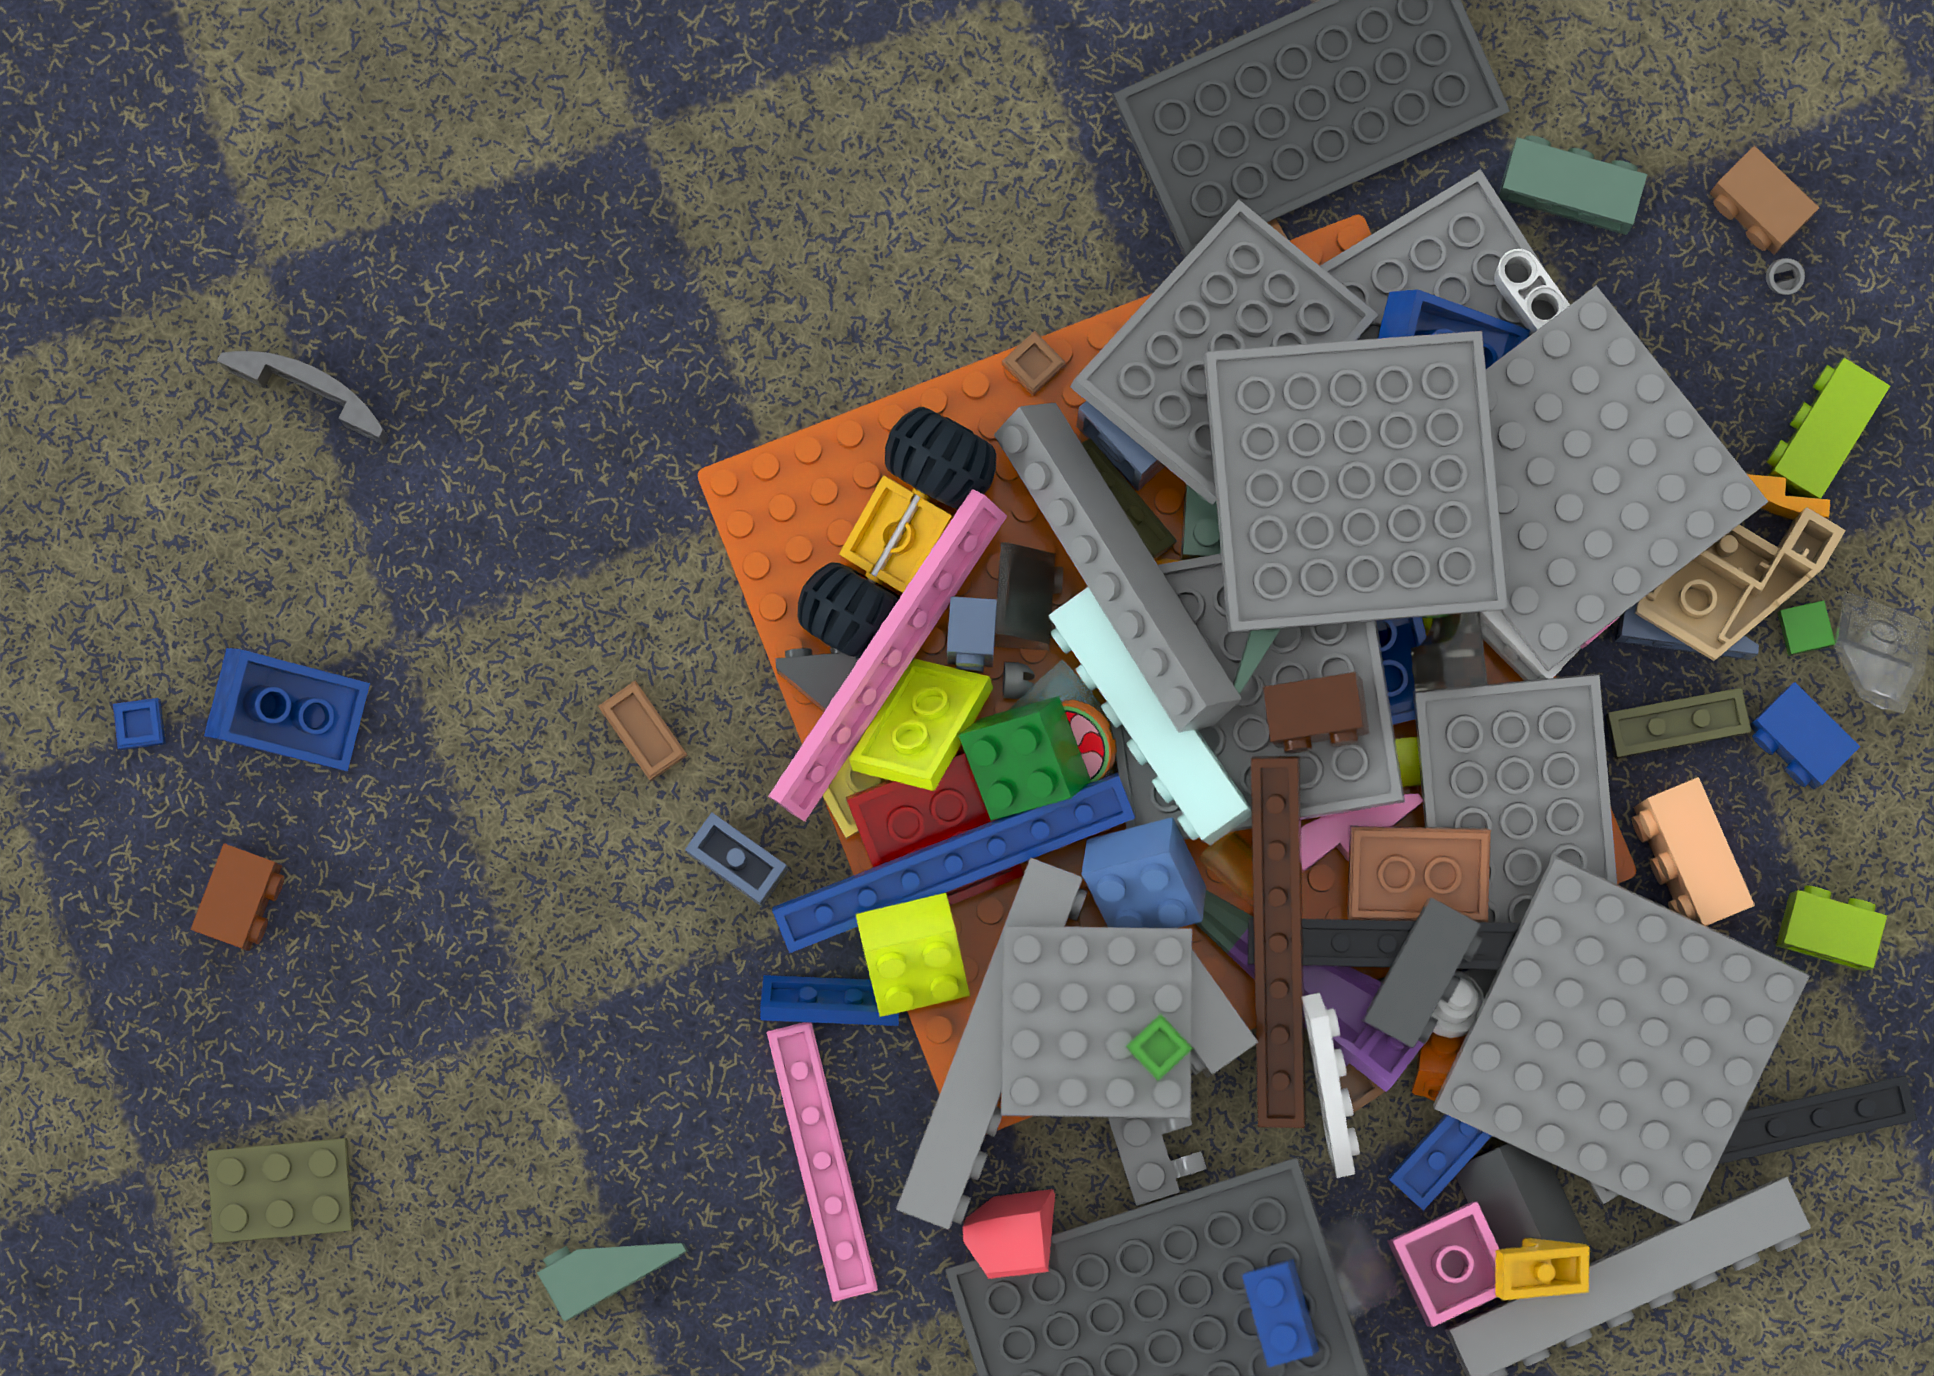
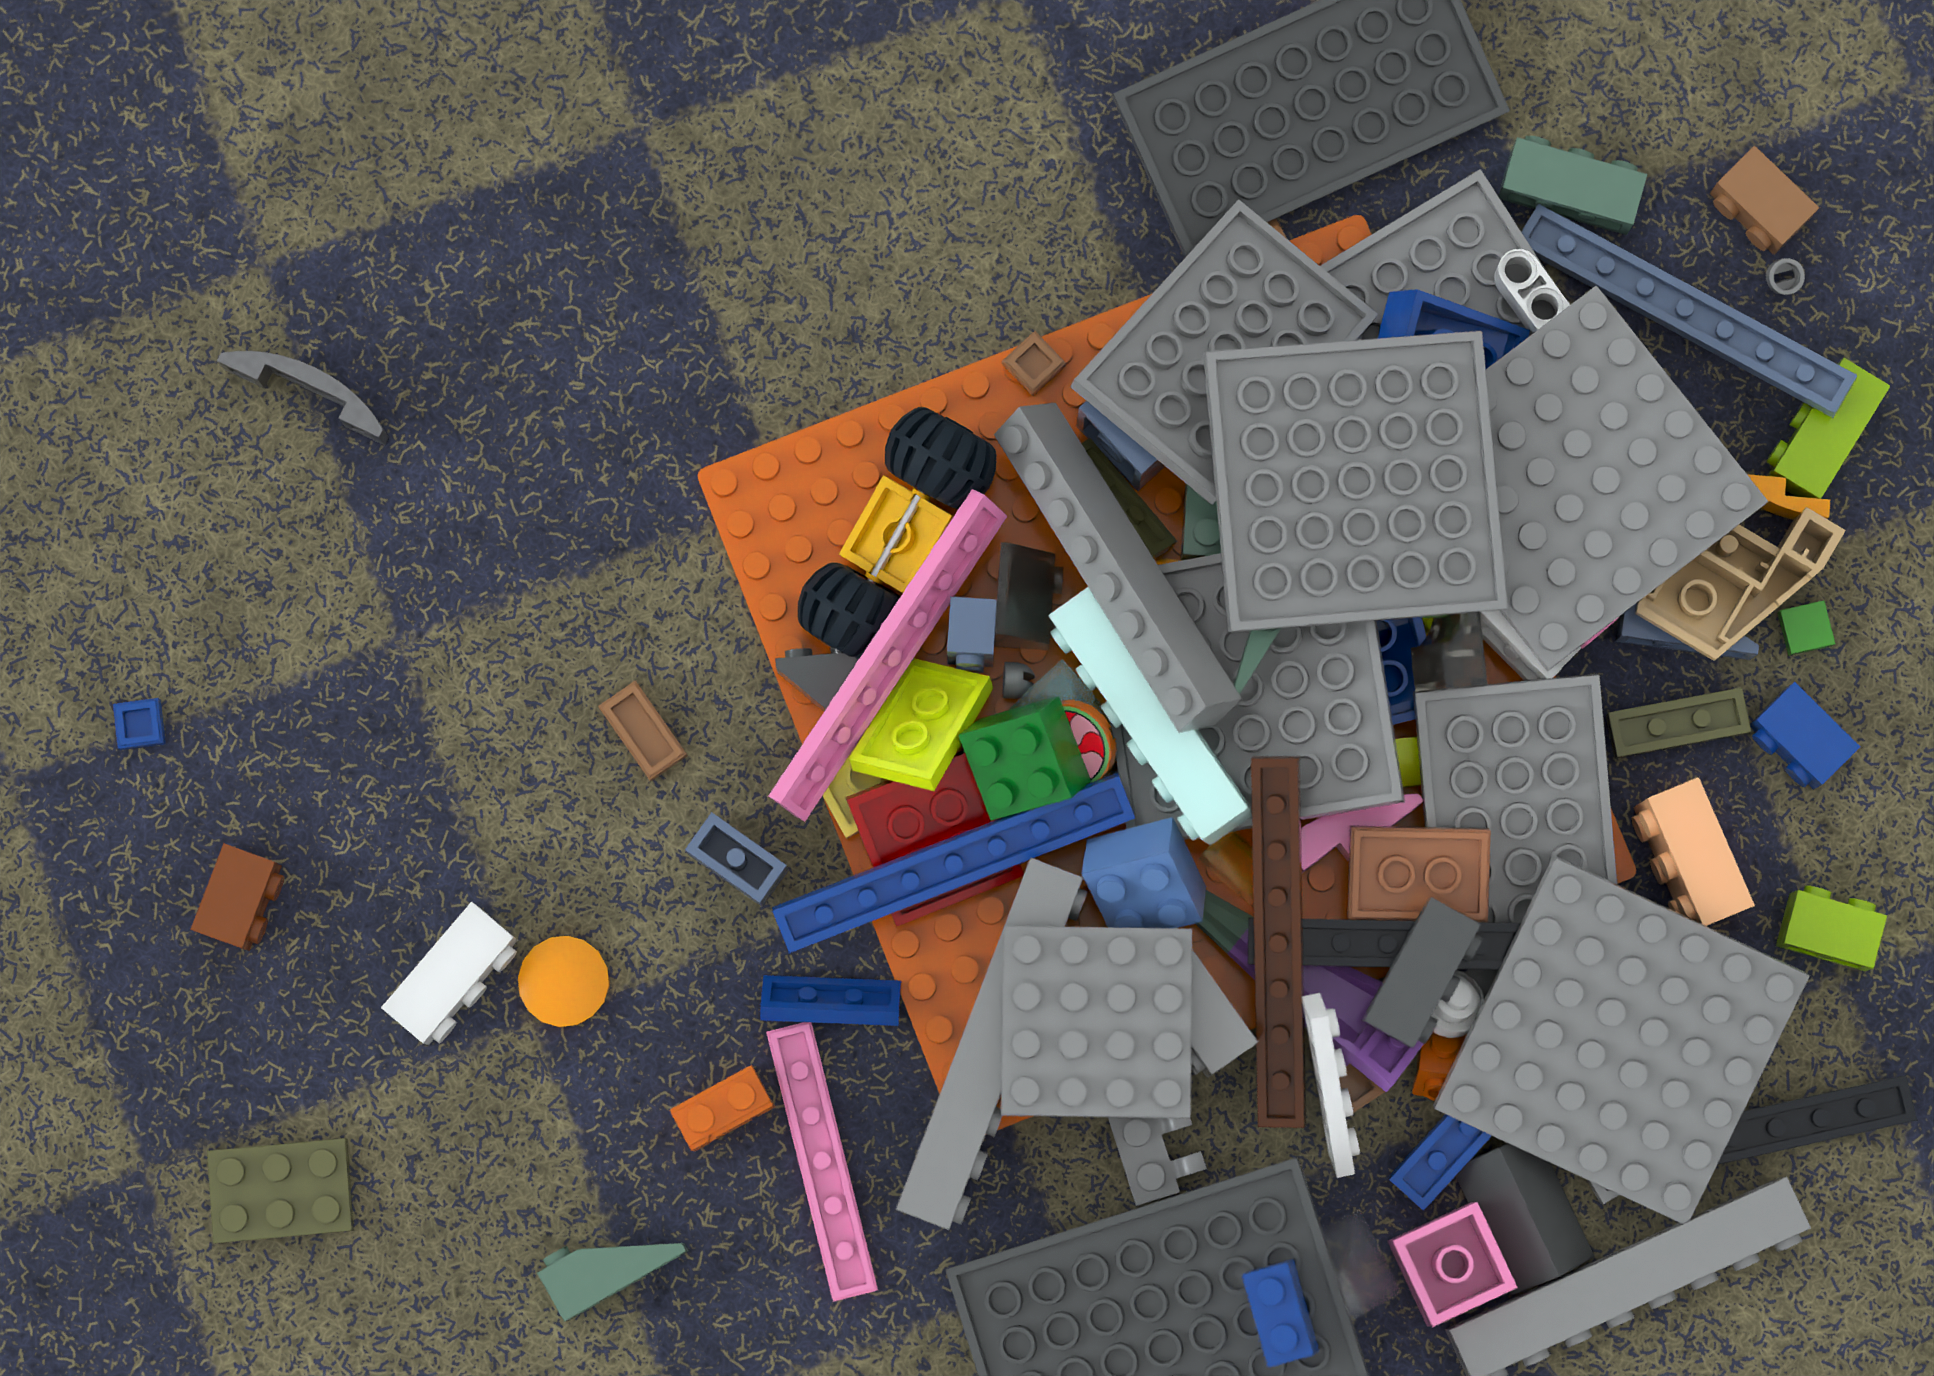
blue slope [204,648,370,771] -> none
neon yellow brick [856,893,970,1017] -> none
coral slope [963,1189,1055,1279] -> none
bright green tile [1126,1014,1193,1081] -> none
reddish brown brick [1263,672,1370,753] -> none
yellow slope [1495,1238,1589,1300] -> none
clear slope [1834,591,1931,714] -> none
none -> white brick [381,902,518,1046]
none -> light orange dish [518,936,610,1028]
none -> orange brick [670,1065,775,1152]
none -> sand blue plate [1521,204,1857,418]

